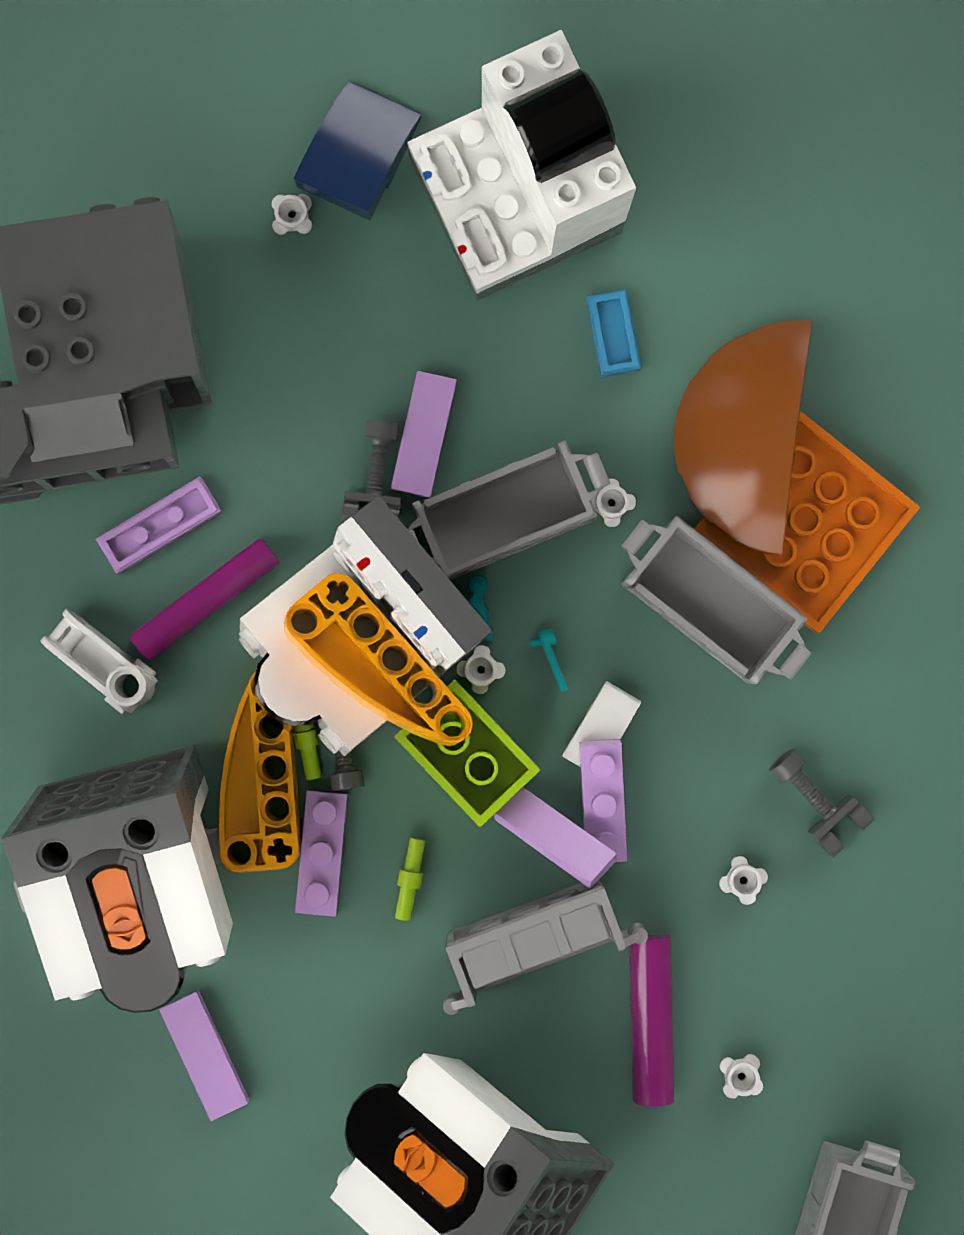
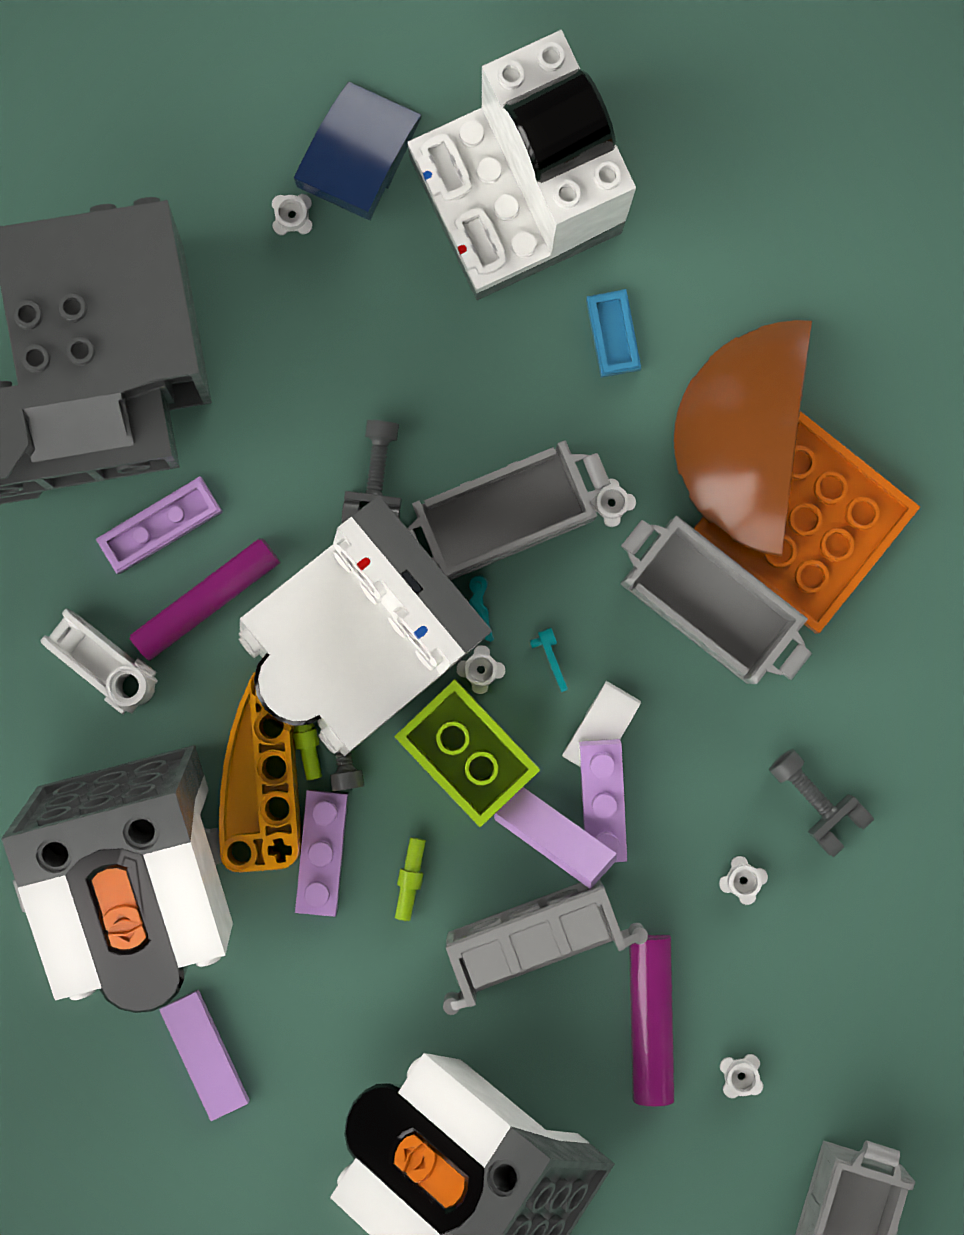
light orange beam [284,573,473,746] -> none
lavender tile [390,371,457,498] -> none

